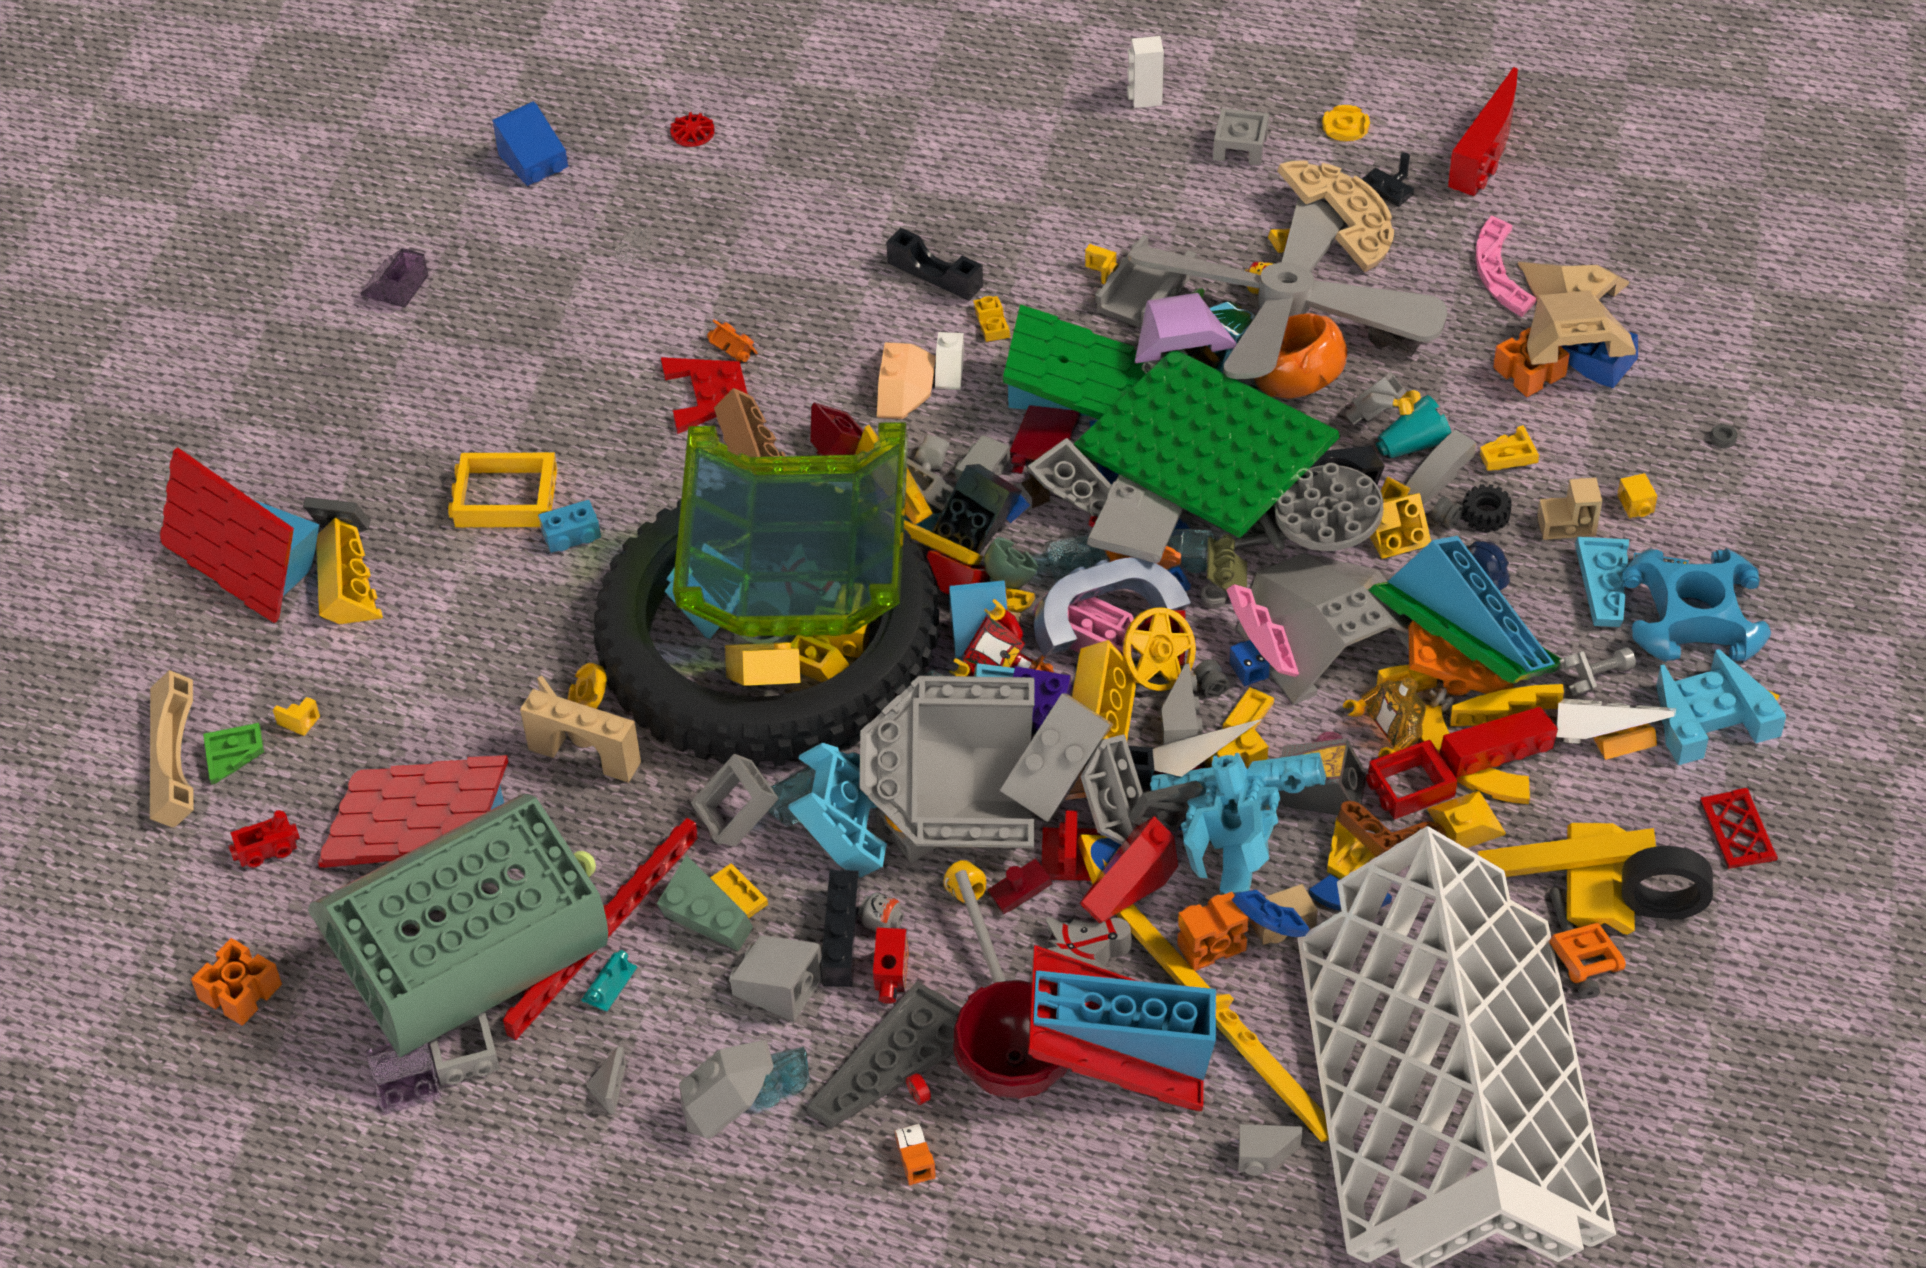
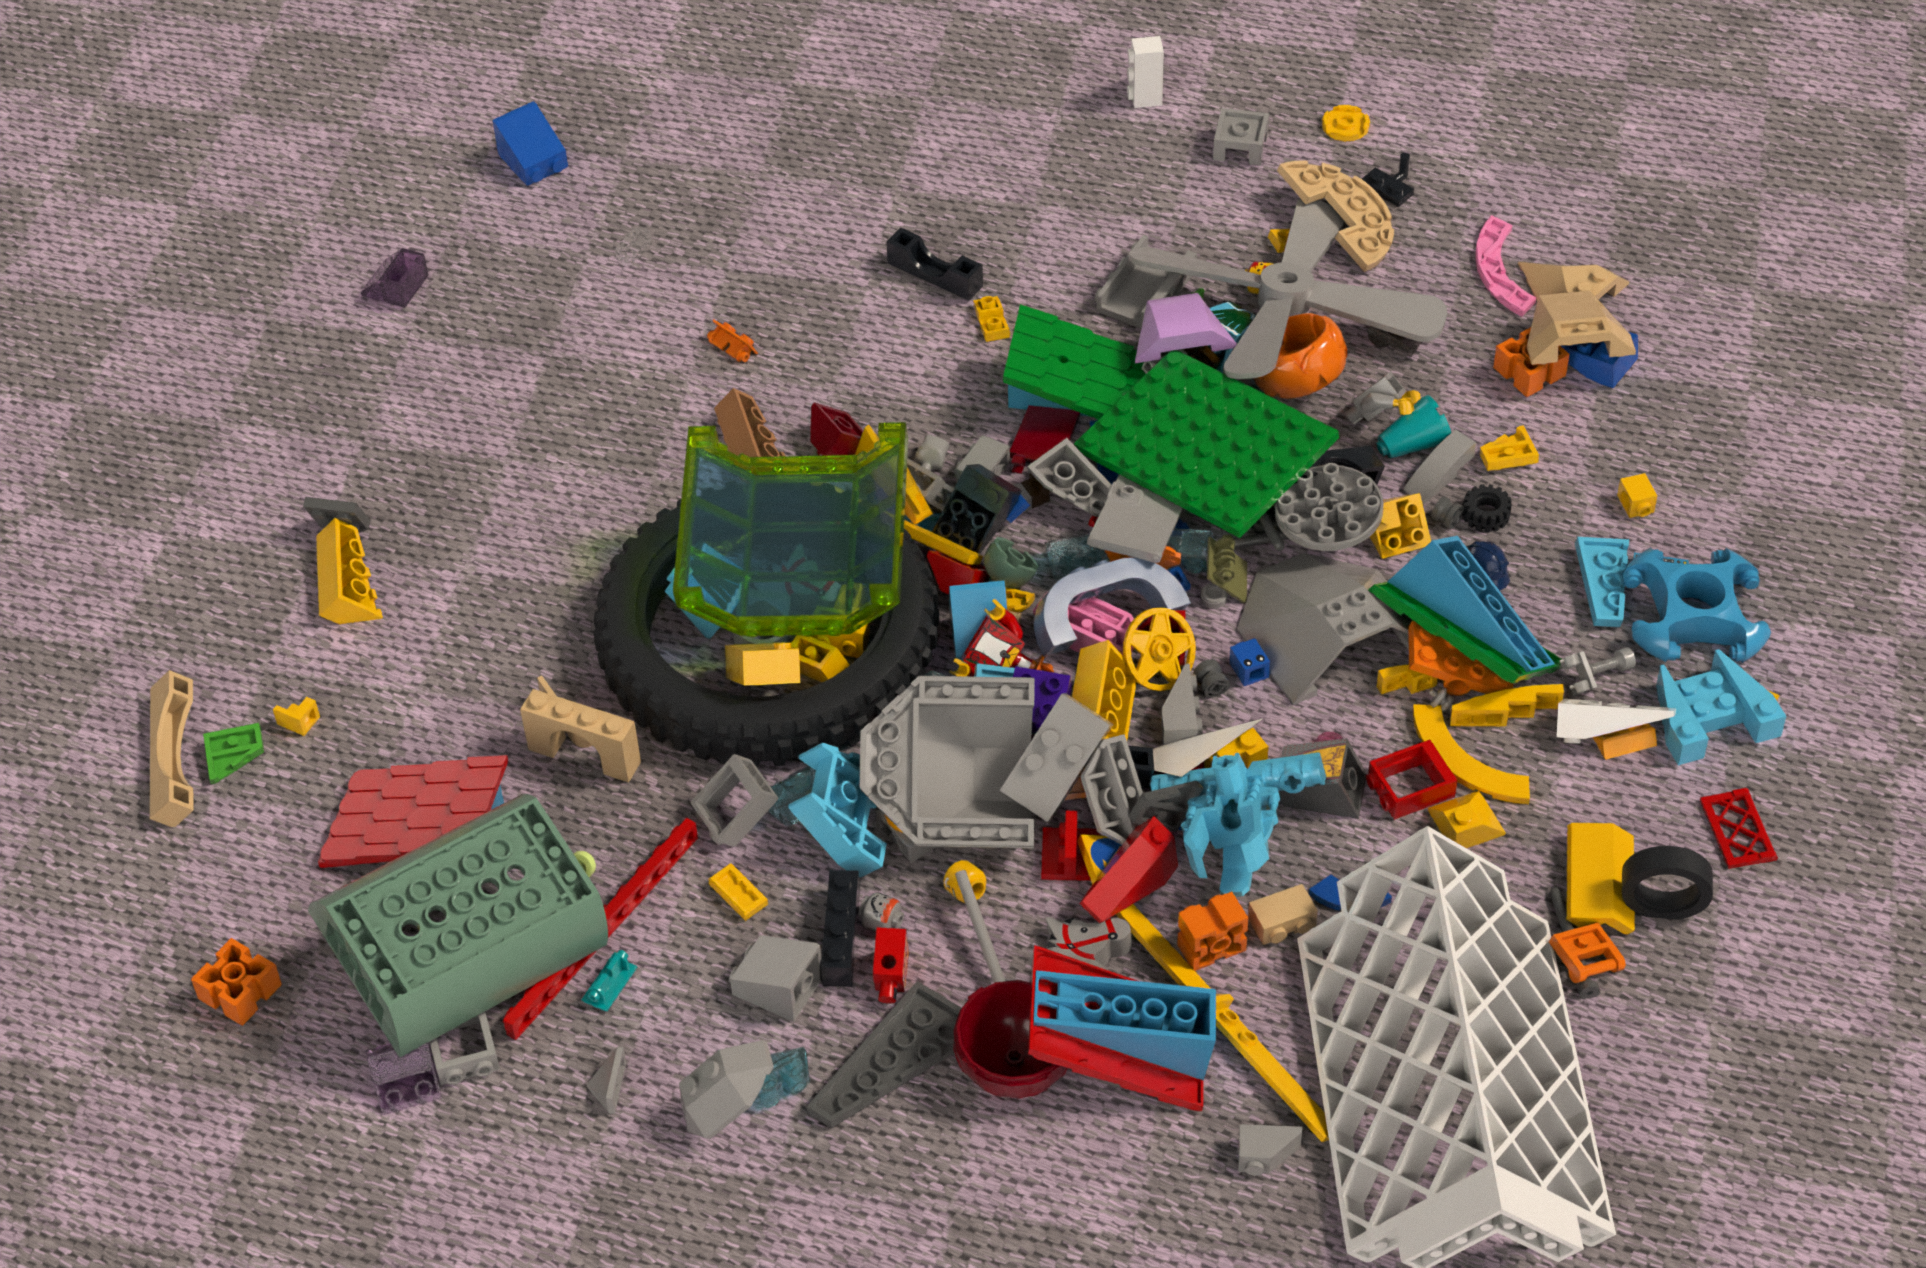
red piece [160,447,319,623] -> none
red brick [228,810,300,868] -> none
yellow window [448,452,557,527] -> none
dark azure brick [538,500,601,553] -> none
yellow tile [568,662,606,709] -> none
sand green wedge [657,855,753,951] -> none
red wing [661,357,748,434] -> none
red wheel [670,112,715,147] -> none
light nougat wedge [877,342,936,419] -> none
orange leg [895,1124,936,1185] -> none
red tile [906,1073,931,1105] -> none
white slope [935,332,964,390] -> none
dark red tile [987,858,1053,914] -> none
yellow bracket [1085,244,1119,284] -> none
yellow tile [1223,687,1274,729] -> none
bright pink slope [1226,584,1299,677] -> none
blue tile [1232,890,1310,937] -> none
yellow wing [1327,817,1376,880] -> none
dark orange beam [1337,801,1446,857] -> none
clear yellow torso [1343,677,1426,758] -> none
yellow slope [1380,476,1411,500] -> none
red brick [1439,707,1558,778] -> none
red slope [1448,67,1518,196] -> none
yellow tile [1478,828,1656,877] -> none
tan brick [1537,478,1602,540] -> none
dark grey tile [1710,424,1738,448] -> none

